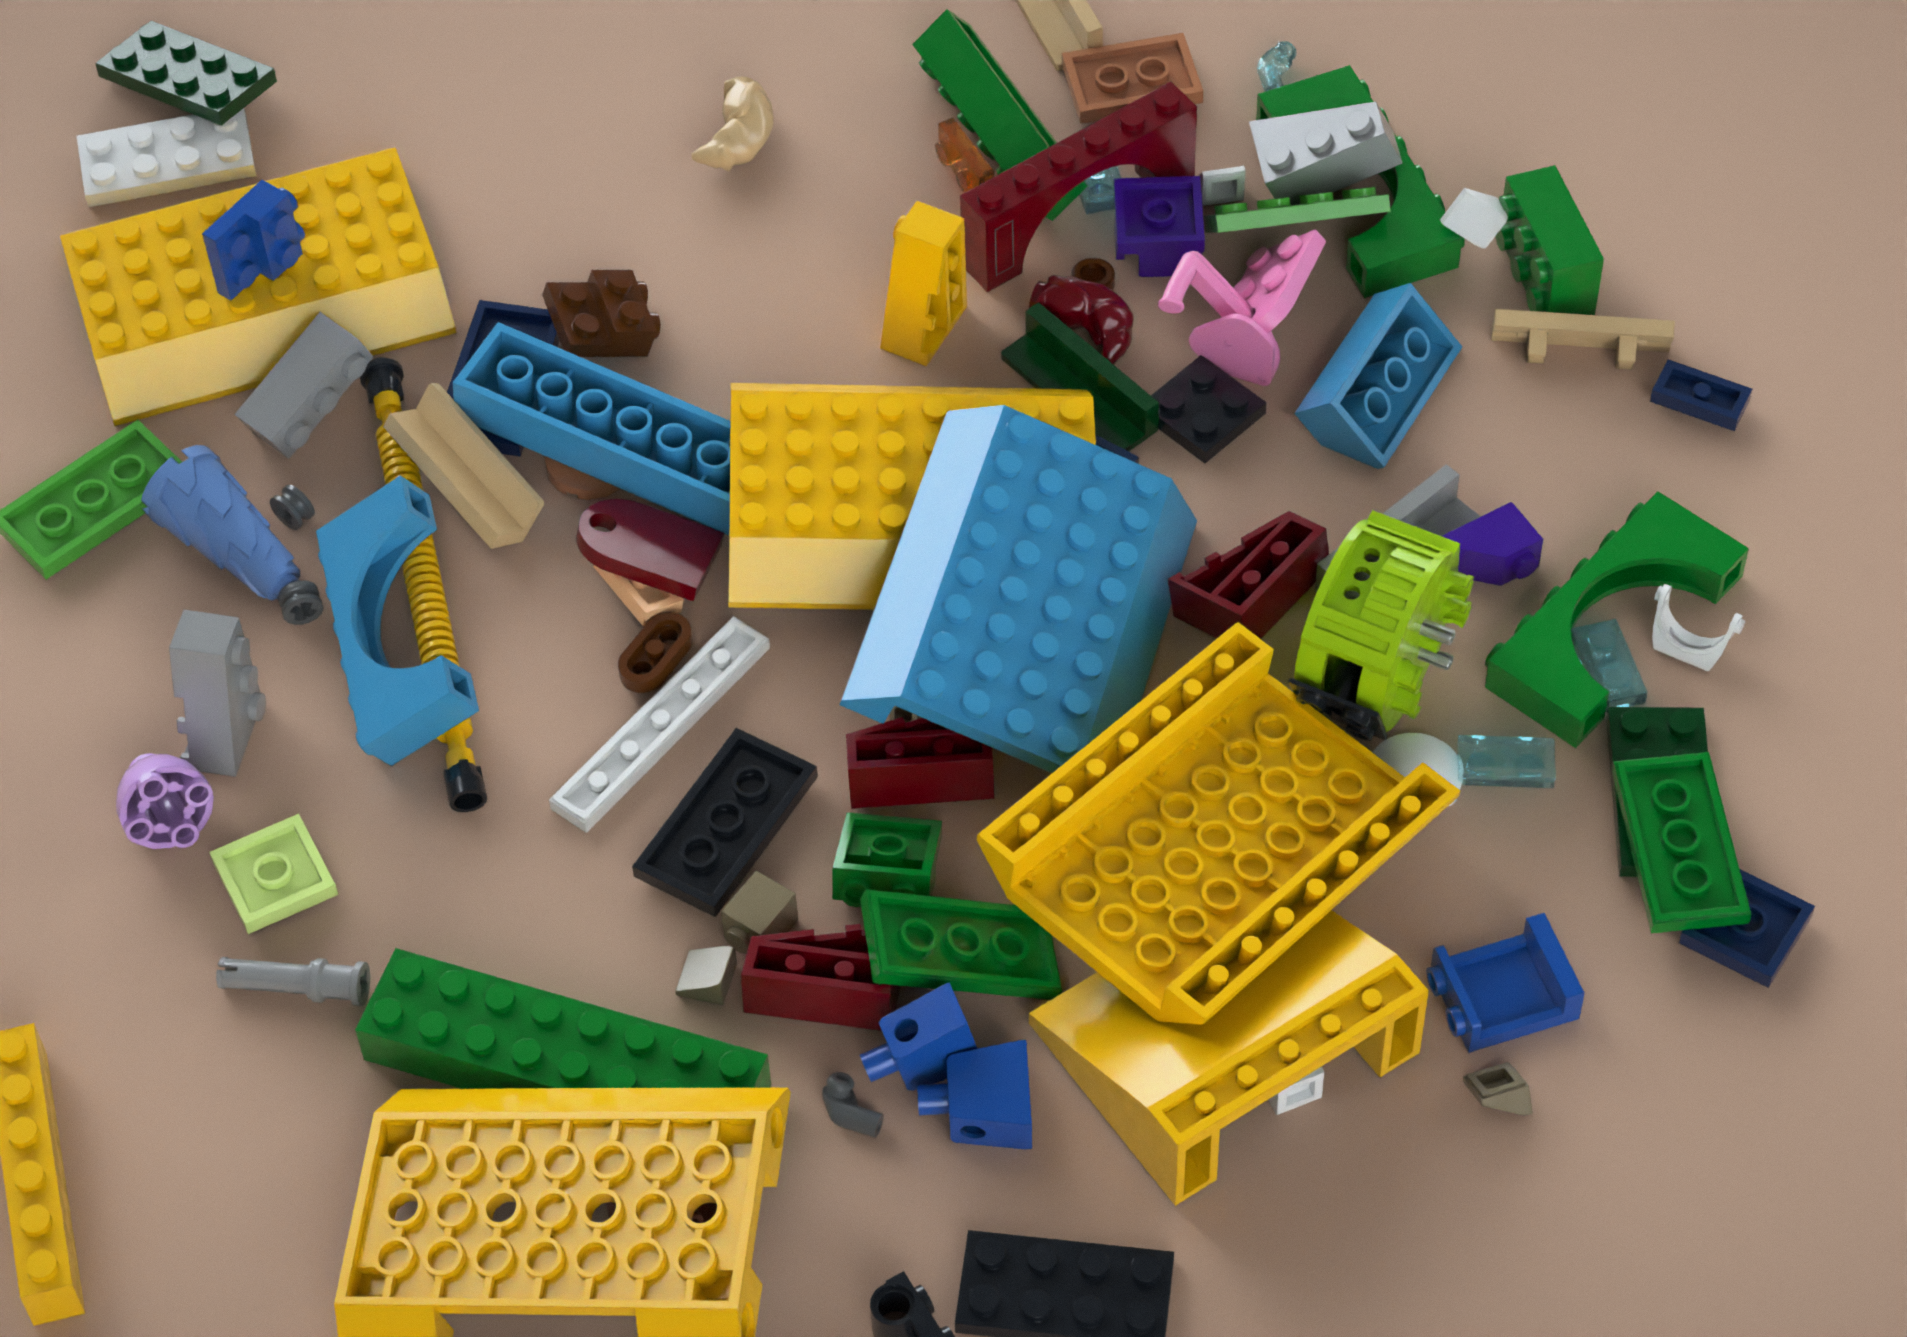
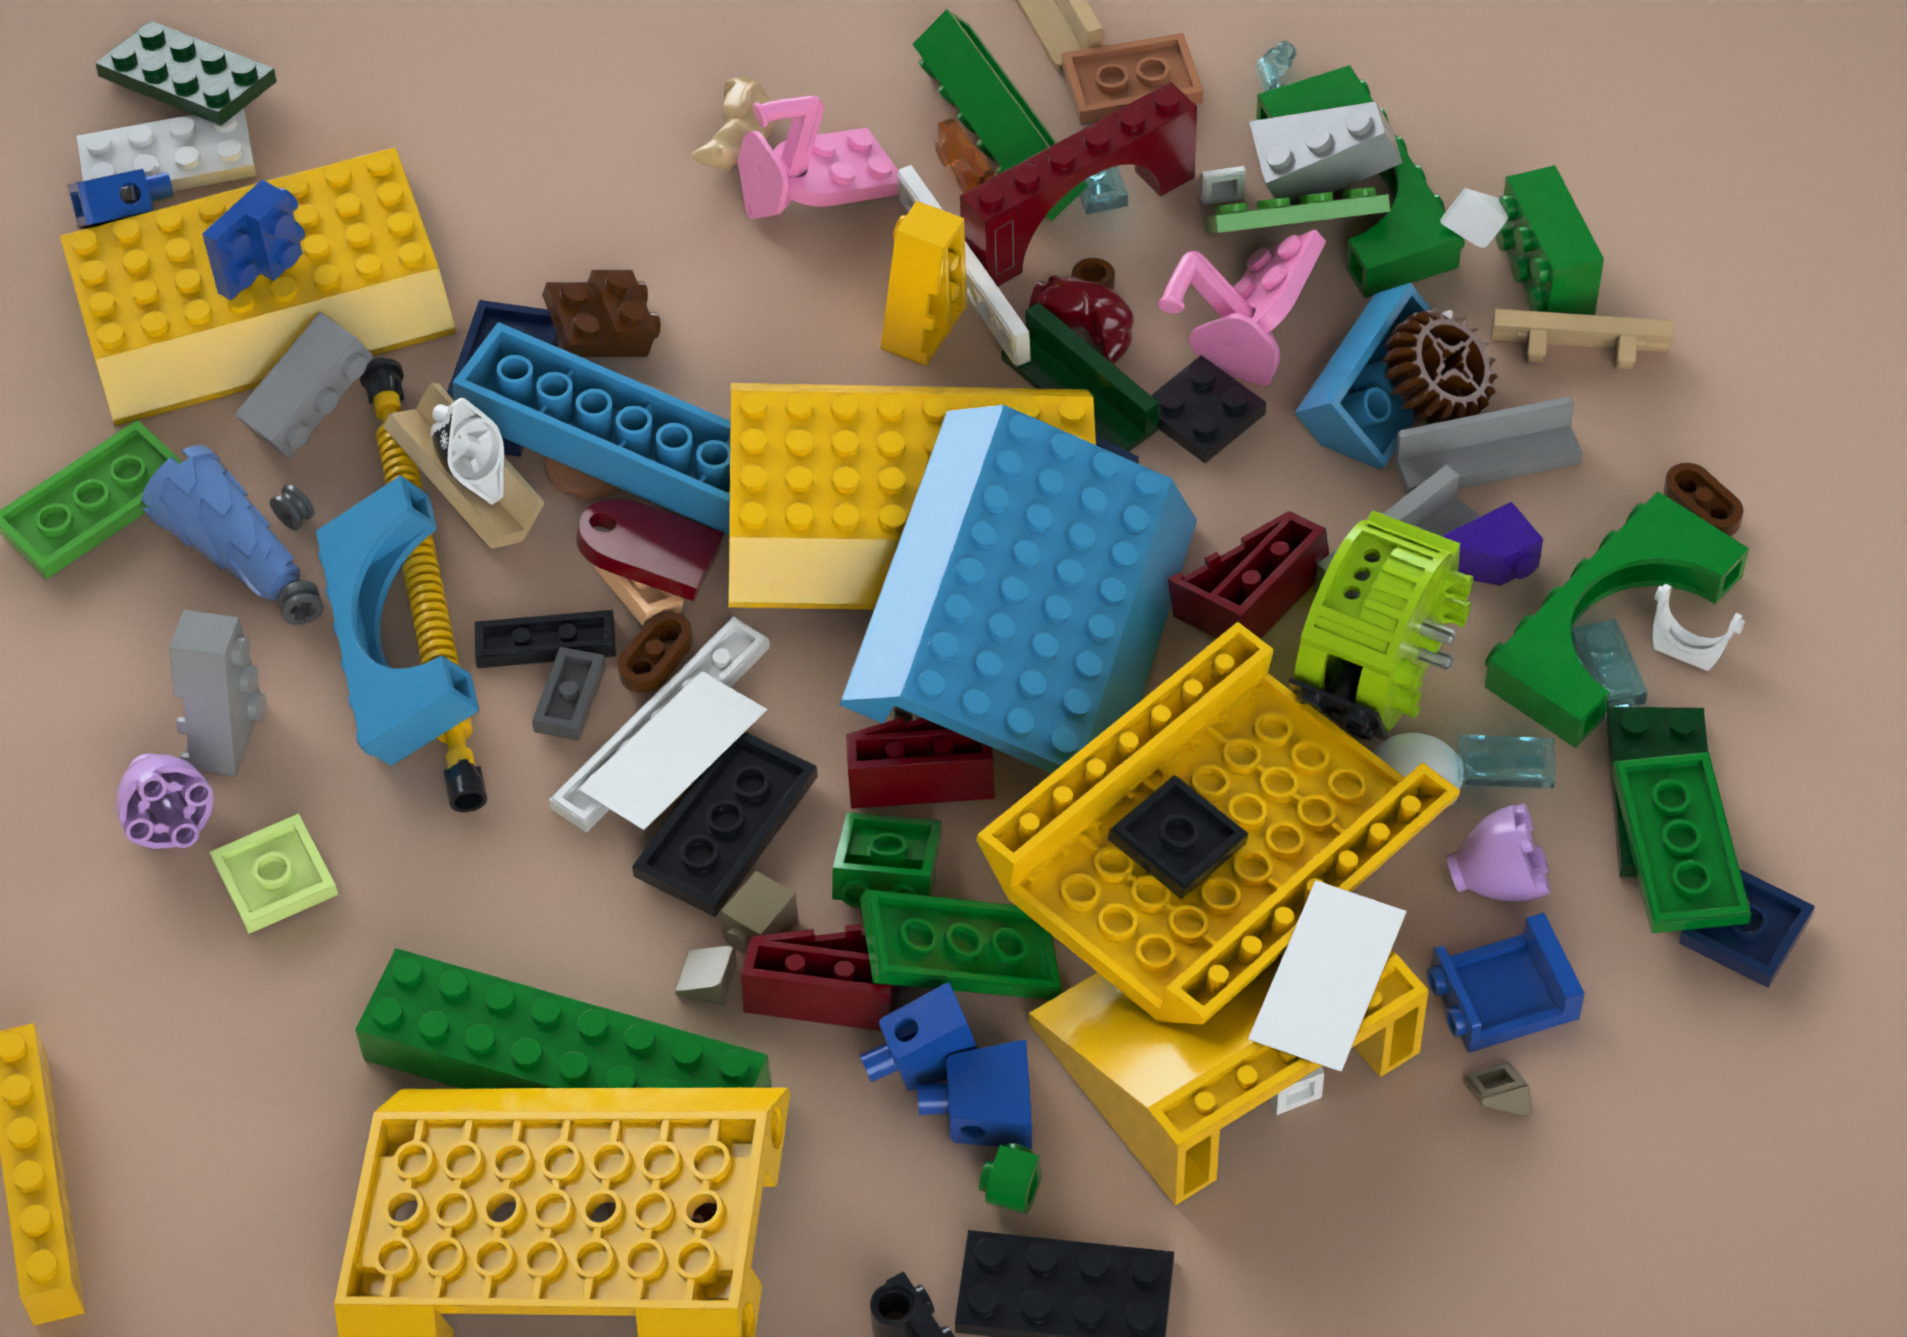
light grey pin [216,957,371,1006] -> none
dark grey arm [822,1072,884,1138] -> none
dark purple panel [1114,176,1205,277] -> none
dark blue plate [1650,359,1753,431] -> none
none -> blue torso [67,169,174,226]
none -> white hat [431,398,504,505]
none -> black tile [474,610,616,668]
none -> dark grey plate [532,647,606,741]
none -> white sticker [578,671,768,830]
none -> bright pink plate [738,95,899,219]
none -> white tile [897,165,1031,367]
none -> green plate [979,1143,1042,1214]
none -> black tile [1108,775,1249,899]
none -> white sticker [1248,880,1407,1072]
none -> reddish brown gear [1382,308,1498,425]
none -> light grey panel [1394,396,1582,495]
none -> lavender piece [1447,803,1551,902]
none -> reddish brown plate [1664,463,1744,536]

